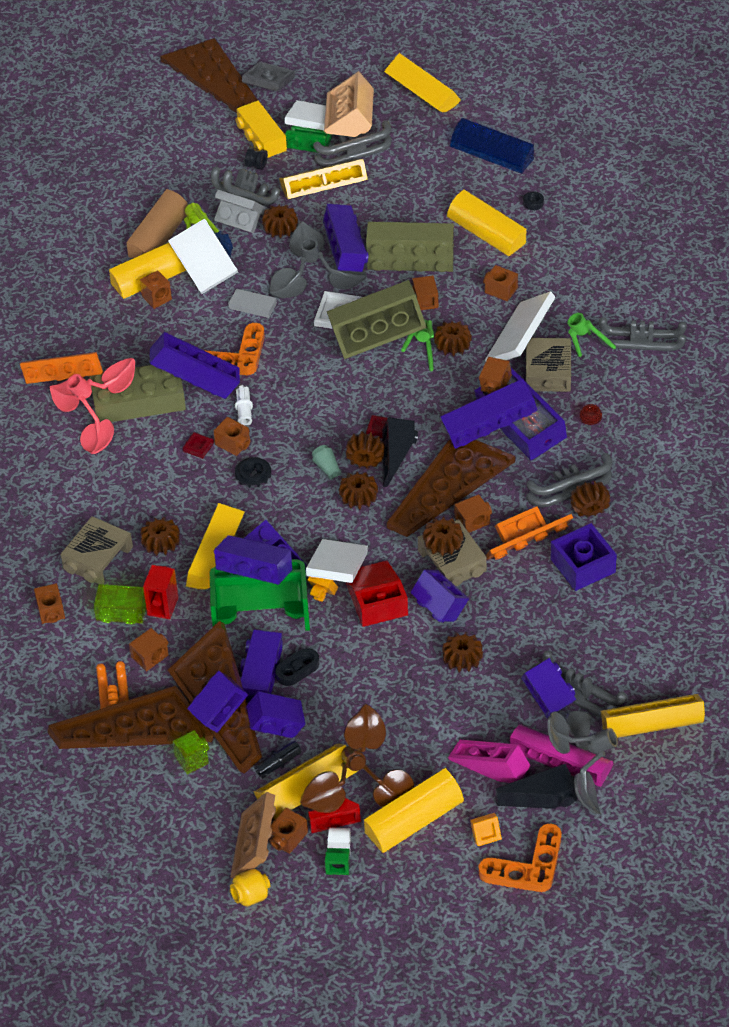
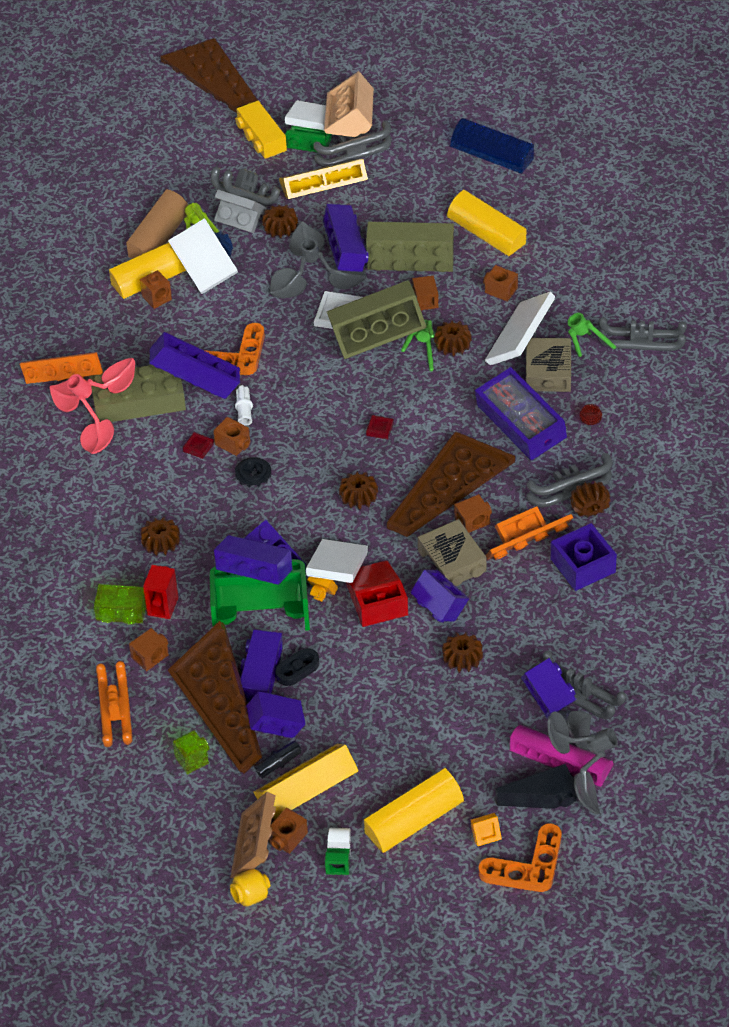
dark orange brick [34,583,65,624] -> none
reddish brown wing [47,686,214,749] -> none
dark tan panel [61,516,133,585] -> none
yellow brick [186,503,245,590] -> none
dark purple brick [187,670,248,732] -> none
light grey tile [228,289,277,318] -> none
flat silver plate [242,62,295,91] -> none
black wheel [245,147,268,170] -> none
reddish brown plant [300,703,414,813] -> none
red slope [308,798,361,833] -> none
sand green cone [312,445,341,479] -> none
reddish brown gear [346,431,384,469] -> none
black slope [382,417,418,487] -> none
yellow brick [384,53,461,112] -> none
reddish brown gear [423,516,463,557] -> none
dark purple brick [441,379,538,449] -> none
dark pink slope [448,740,531,783] -> none
dark orange brick [479,357,512,394] -> none
black tile [523,191,544,211] -> none
yellow brick [601,694,705,738] -> none

